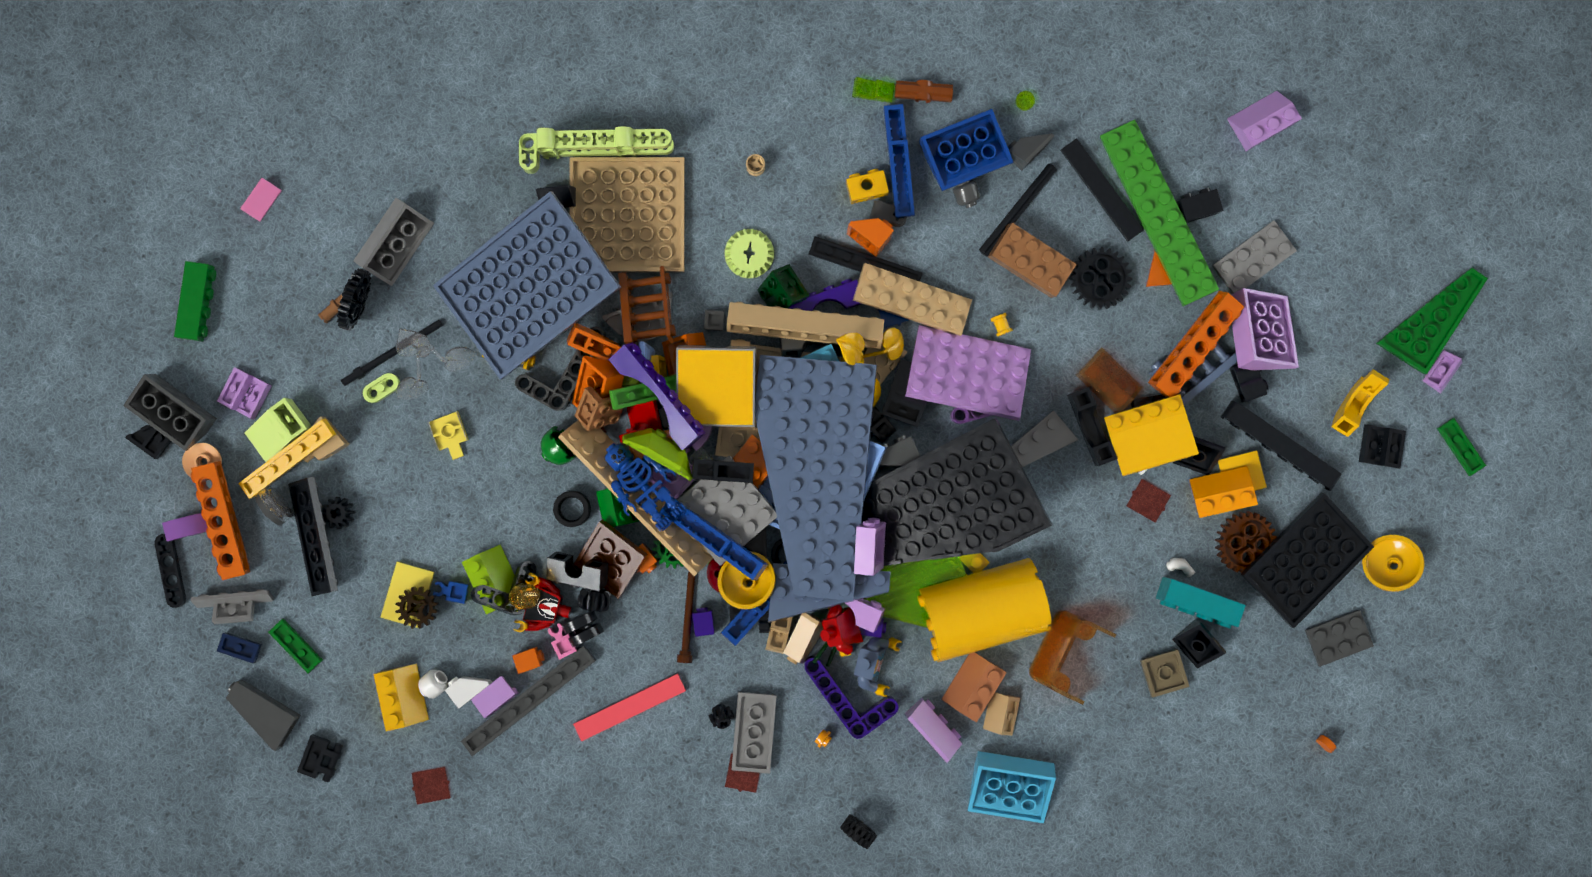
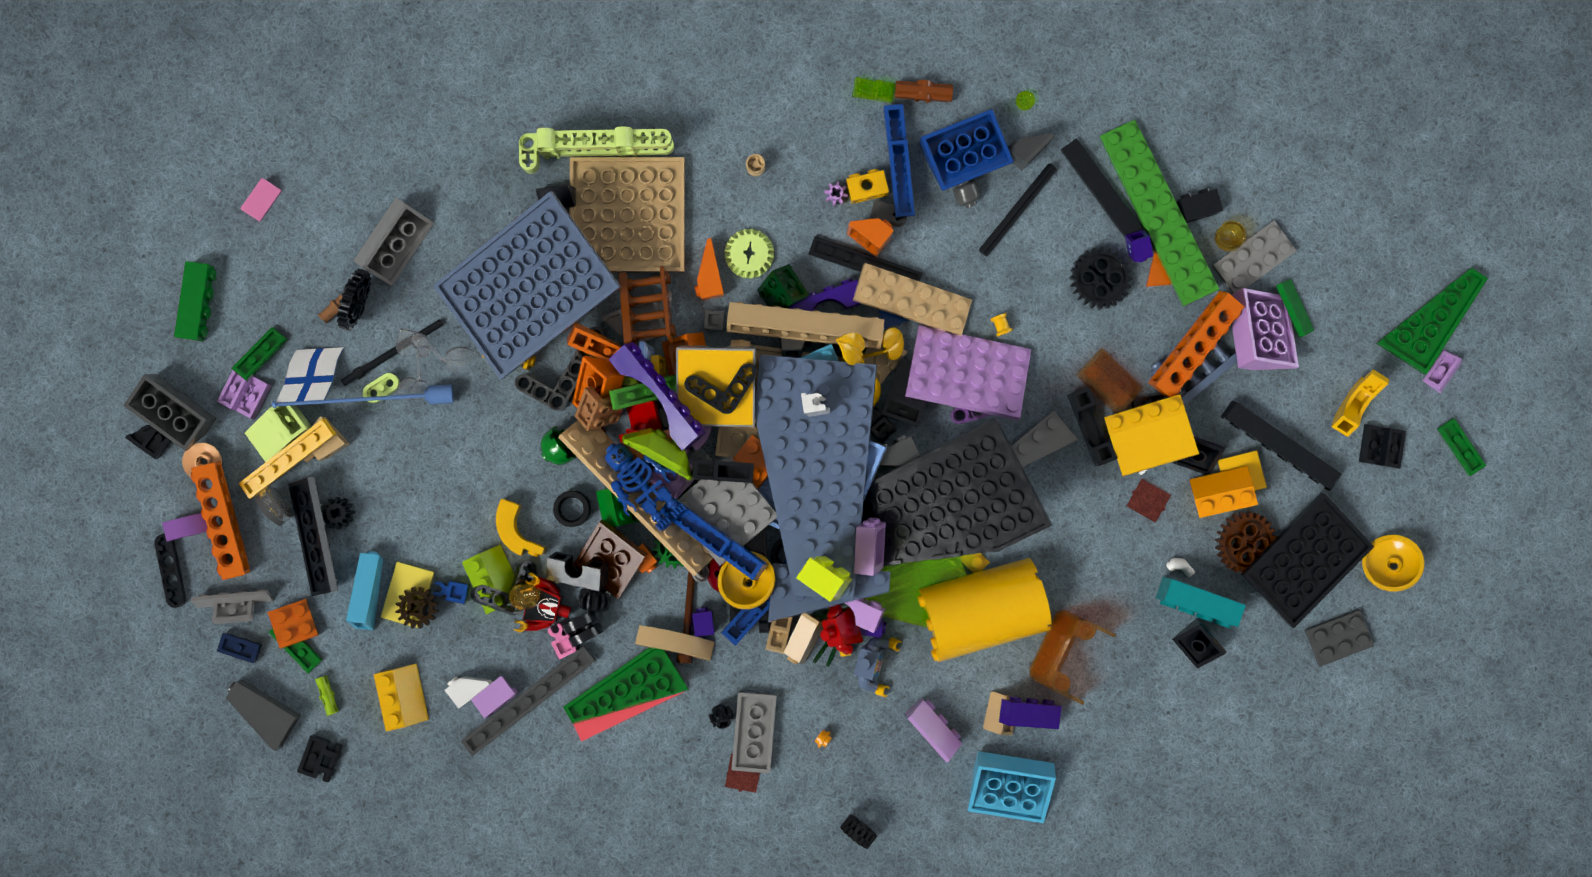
clear red piece [411,767,451,804] -> none
white head [418,669,448,699] -> none
light yellow piece [428,411,469,460] -> none
orange brick [512,646,545,674] -> none
dark purple beam [804,656,899,739] -> none
nougat slope [941,652,1007,723] -> none
medium nougat brick [988,223,1076,298] -> none
dark tan plate [1140,649,1190,698] -> none
lavender slope [1227,91,1302,151] -> none
black brick [1229,364,1268,403] -> none
orange tile [1316,735,1336,753] -> none
none -> green tile [231,327,287,382]
none -> orange plate [267,599,319,649]
none -> flag [272,347,454,408]
none -> lime pin [315,675,339,716]
none -> medium azure slope [346,551,383,631]
none -> yellow arch [496,499,547,557]
none -> green wing [563,648,690,724]
none -> tan slope [635,625,714,661]
none -> black beam [684,362,757,414]
none -> light grey plate [692,565,710,582]
none -> orange slope [695,238,724,301]
none -> neon yellow brick [796,556,852,602]
none -> white hinge [801,393,830,417]
none -> lavender gear [824,182,848,206]
none -> dark purple brick [999,696,1062,729]
none -> dark purple brick [1125,229,1153,262]
none -> clear yellow hair [1214,221,1246,252]
none -> green tile [1276,279,1315,337]

